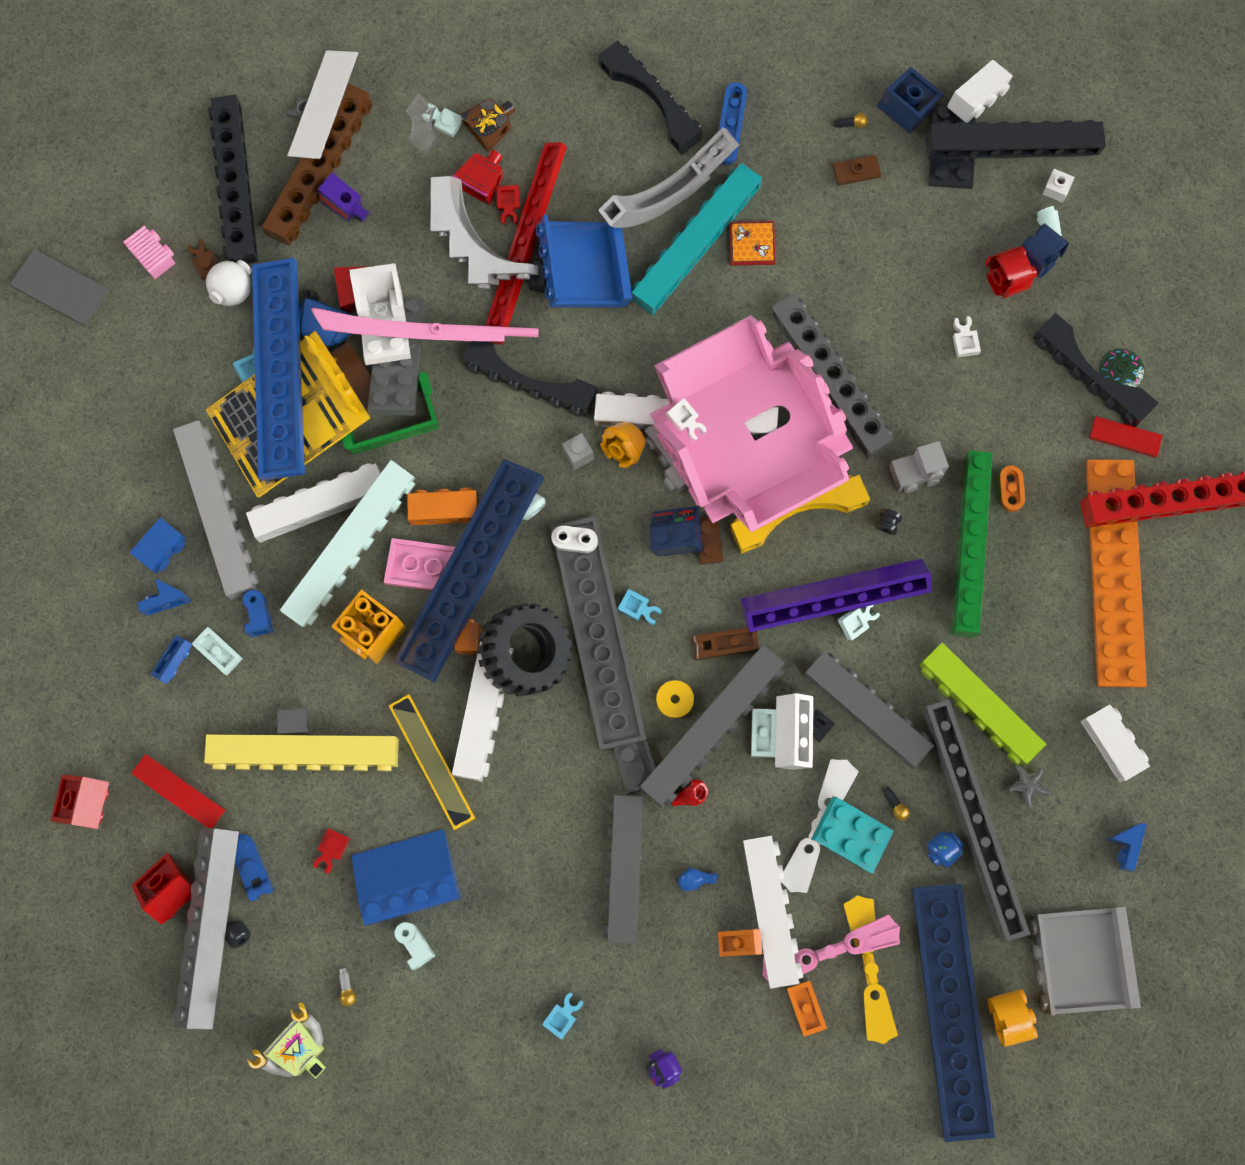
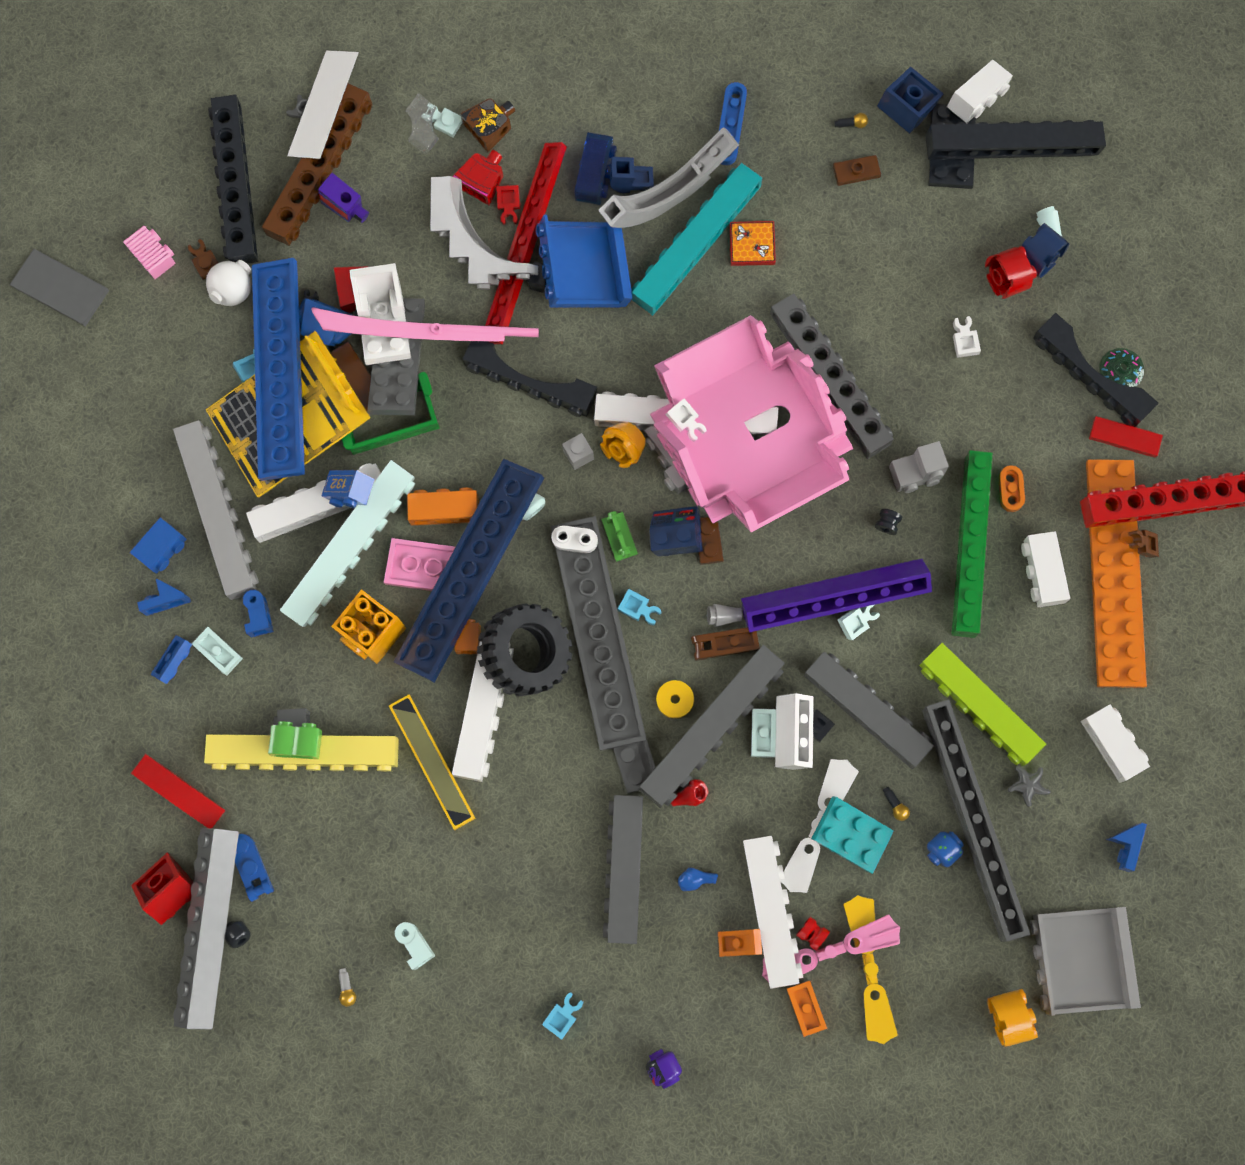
slope [50,774,109,829] -> none
torso [247,1003,326,1078] -> none
red plate [313,828,350,874] -> none
blue slope [351,829,462,926] -> none
black arch [598,40,702,155] -> none
yellow arch [730,475,870,554] -> none
dark blue plate [912,884,995,1142] -> none
white plate [1042,169,1075,203] -> none
none -> bright green brick [268,721,322,759]
none -> blue brick [321,470,375,508]
none -> clear blue brick [574,132,617,205]
none -> bright green hinge [601,511,638,562]
none -> dark blue brick [610,157,654,193]
none -> light grey cone [707,604,742,627]
none -> red wheel [796,916,830,951]
none -> white brick [1021,531,1070,607]
none -> reddish brown plate [1128,530,1159,558]

